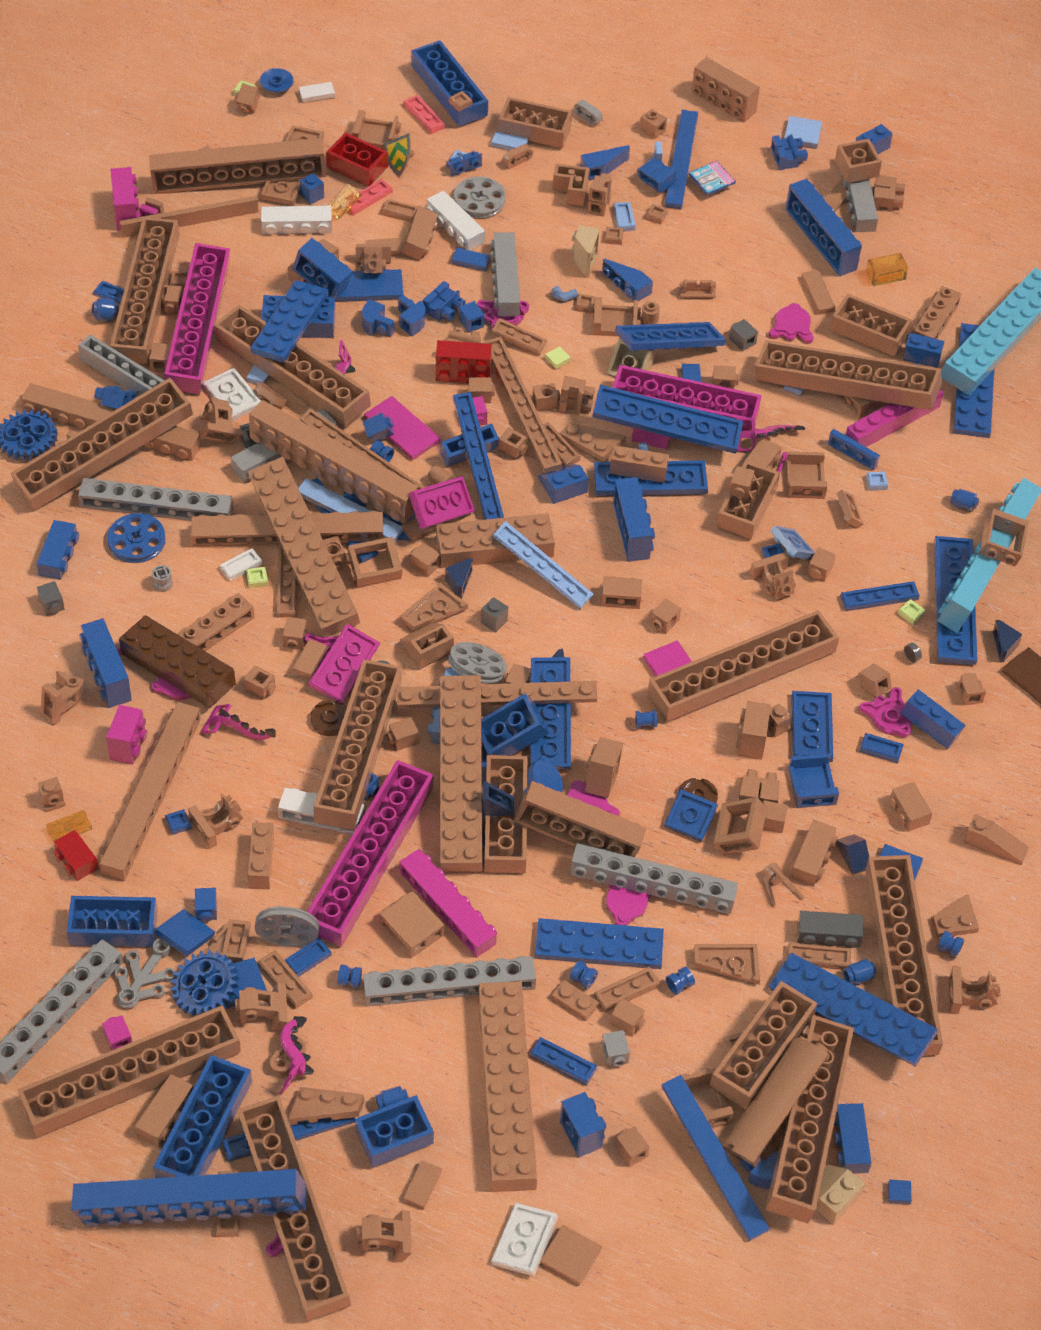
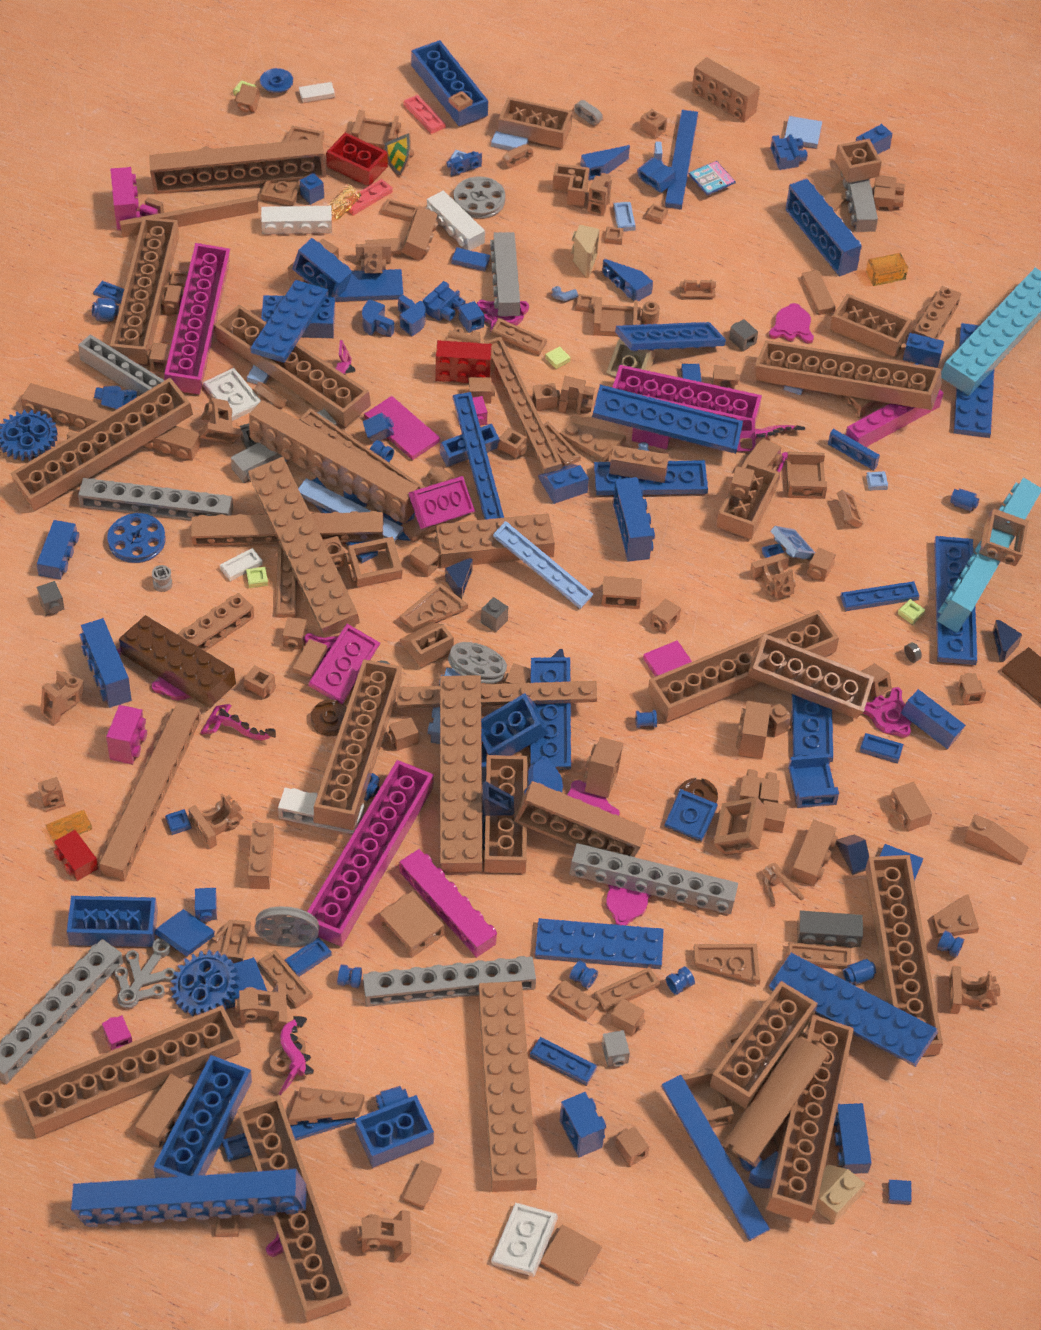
none -> nougat brick [747,634,874,719]

